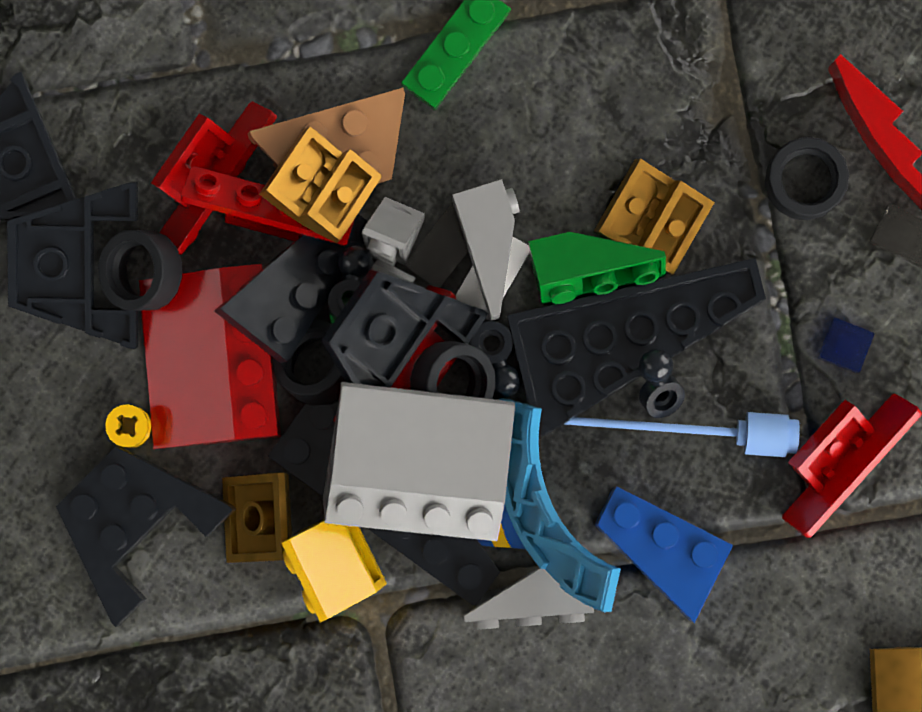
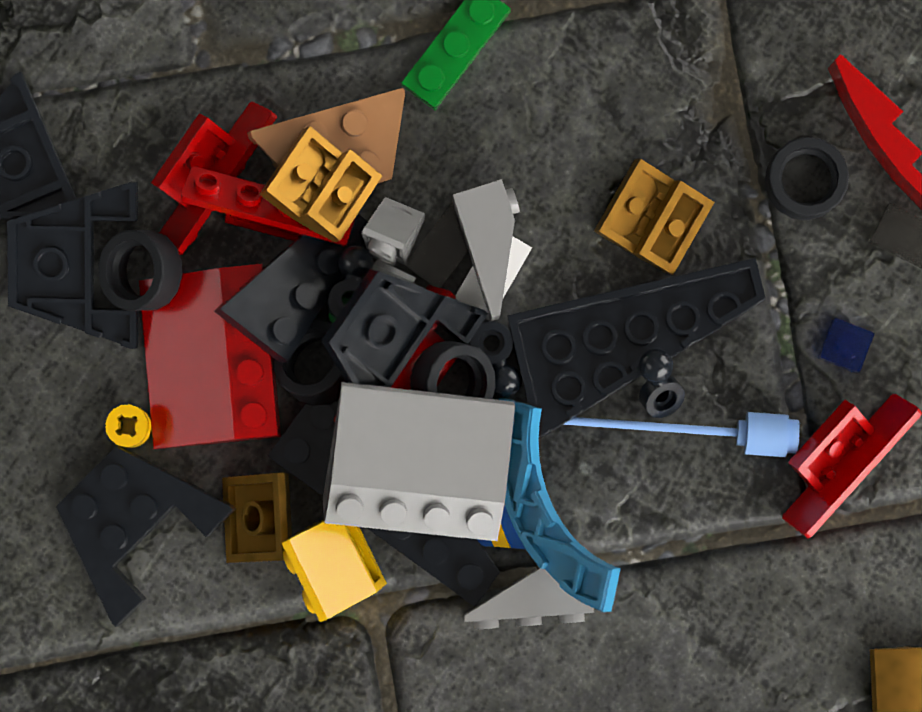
green slope [528,232,666,305] -> none
blue wedge [594,486,733,623] -> none

